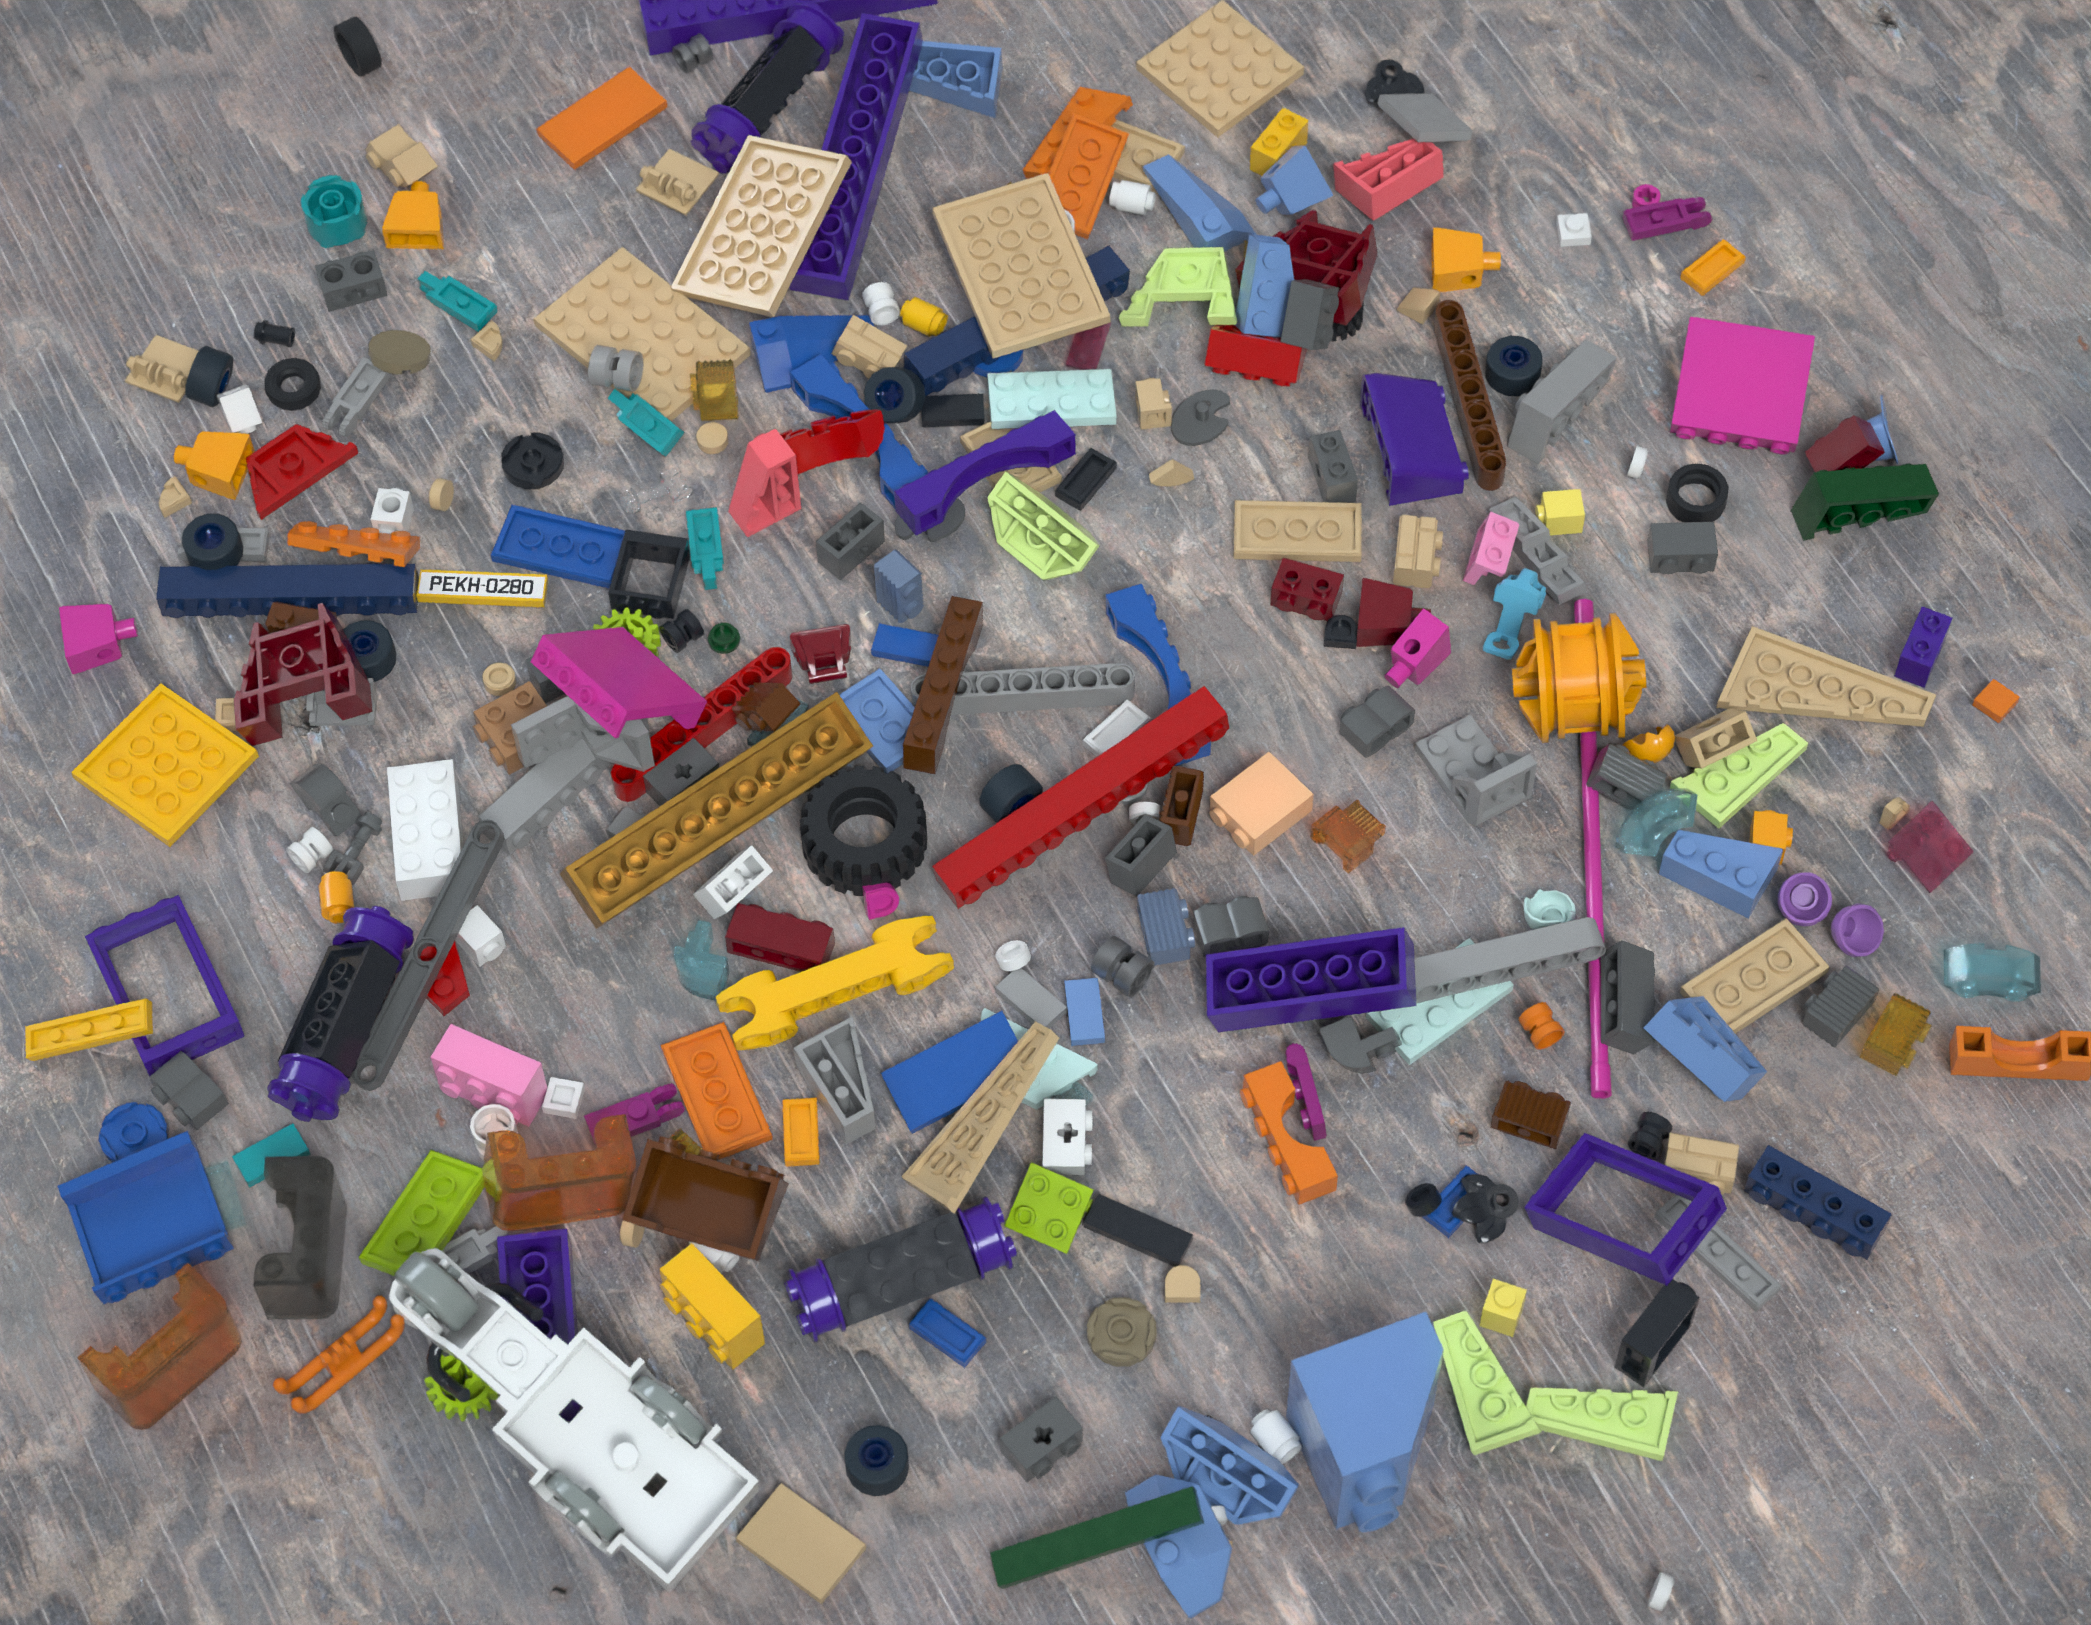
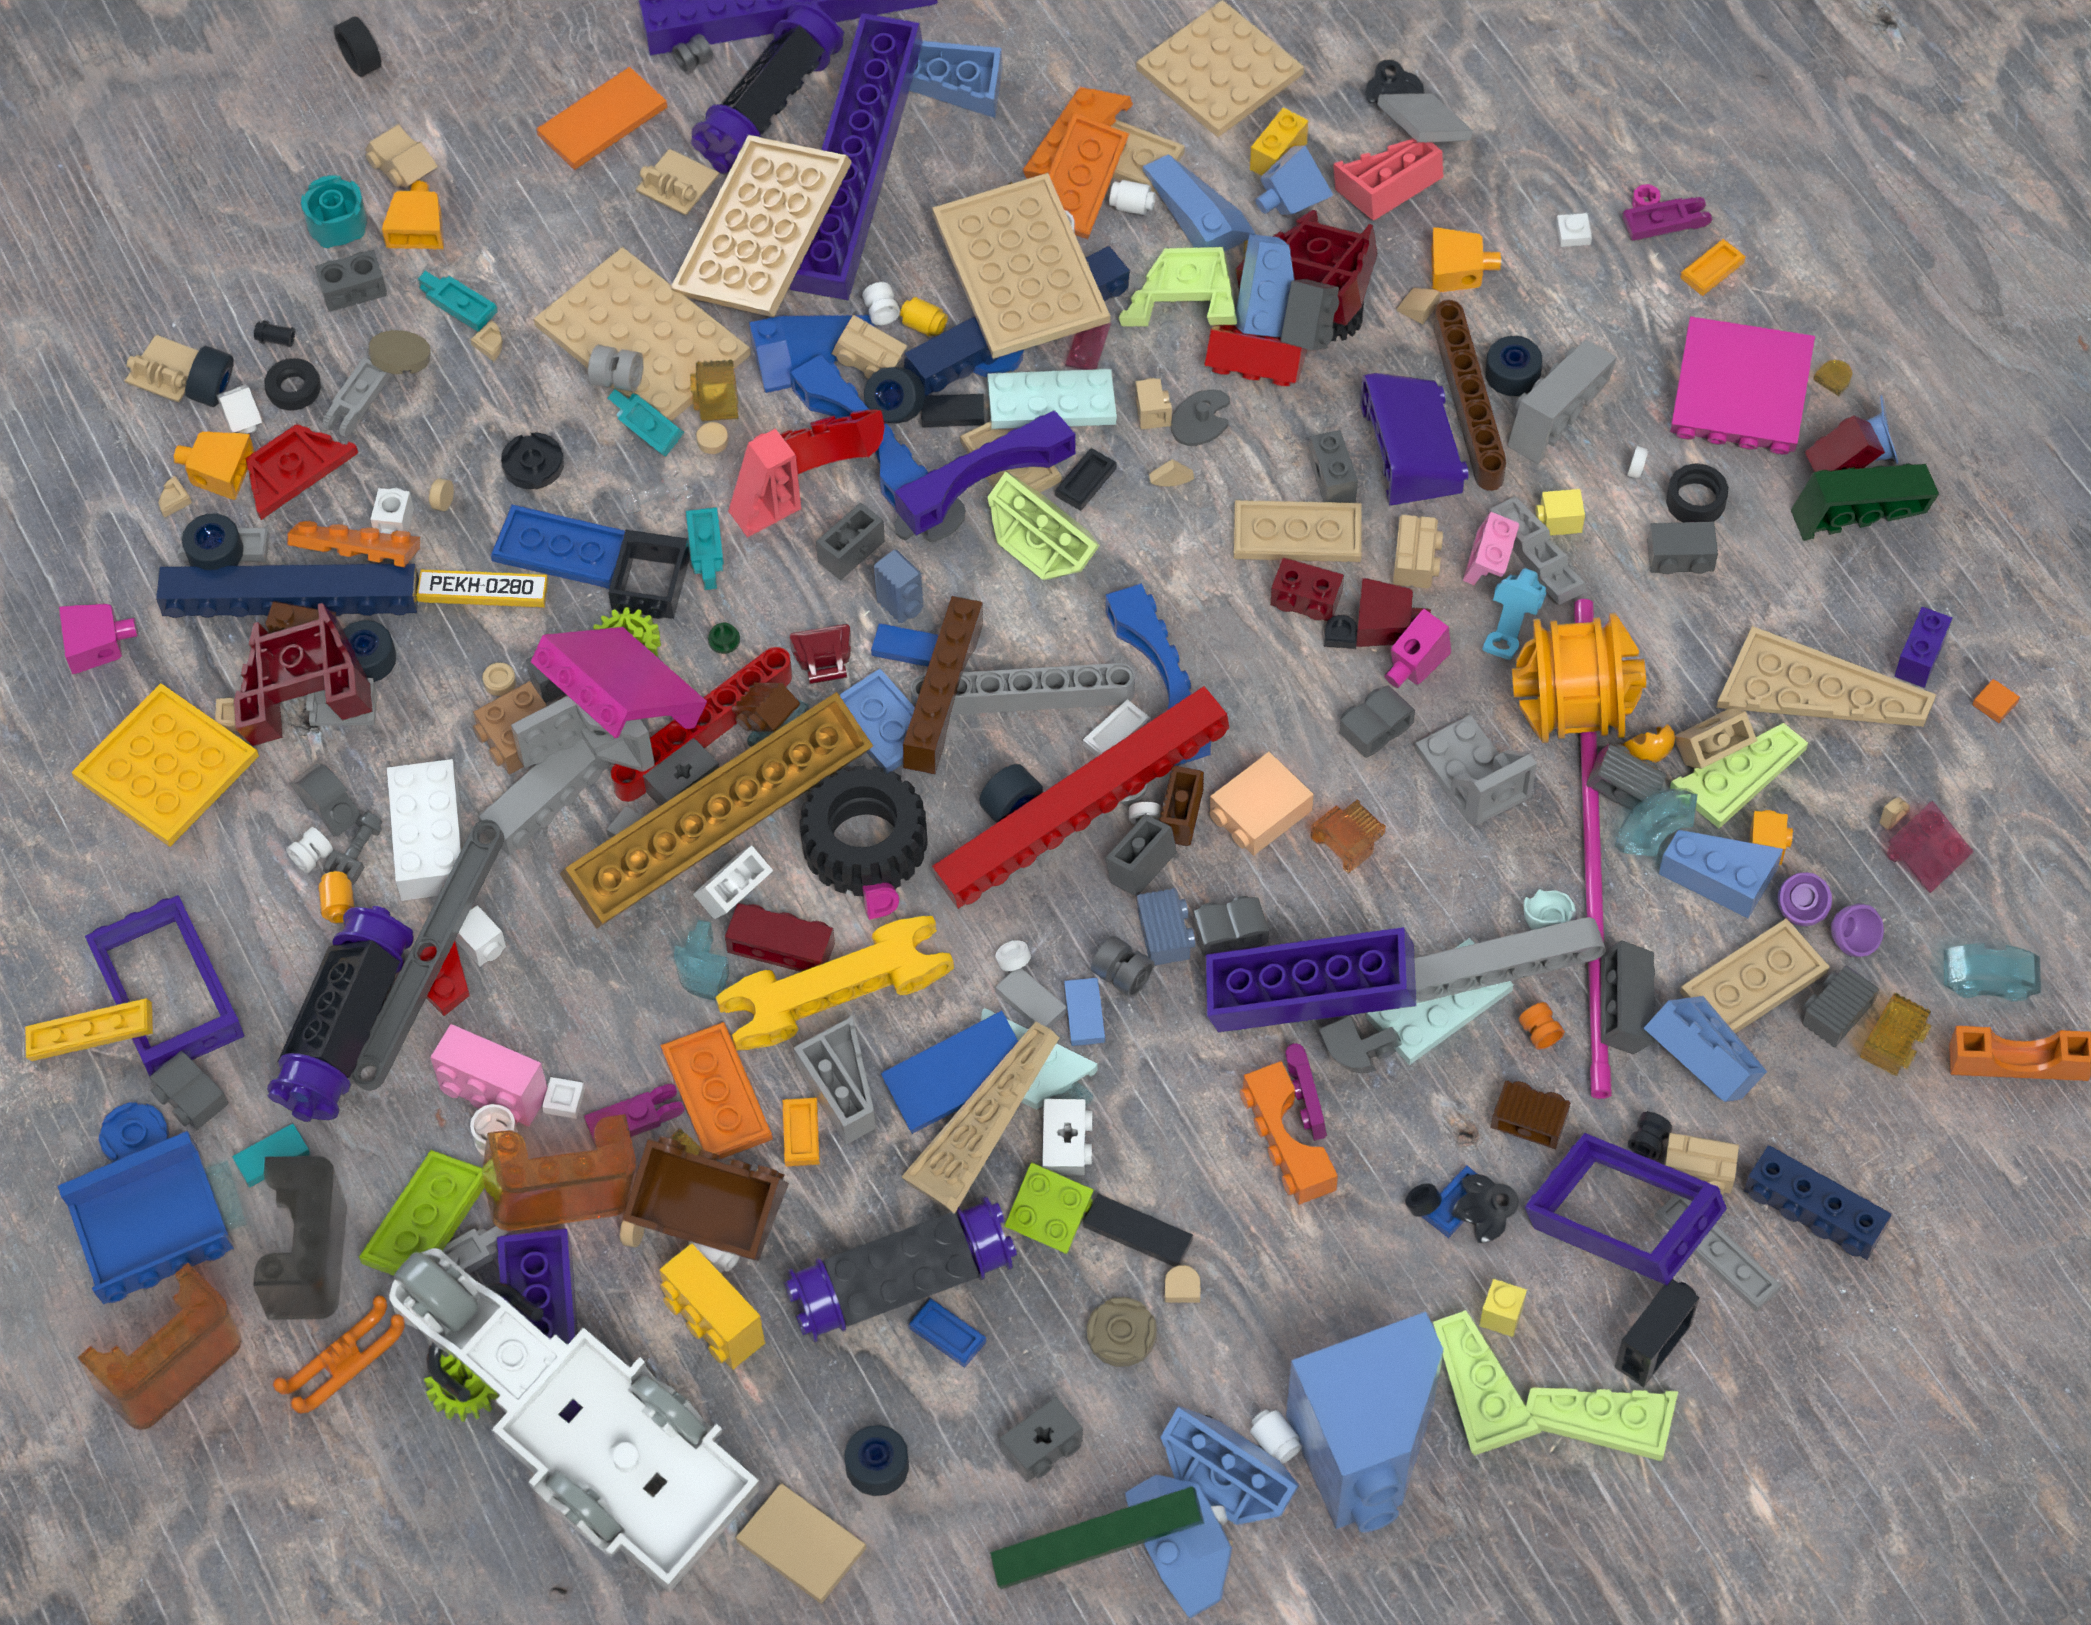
black wheel [659,609,704,653] -> none
white tile [1647,1572,1674,1611] -> none
none -> clear yellow tile [1814,360,1852,396]

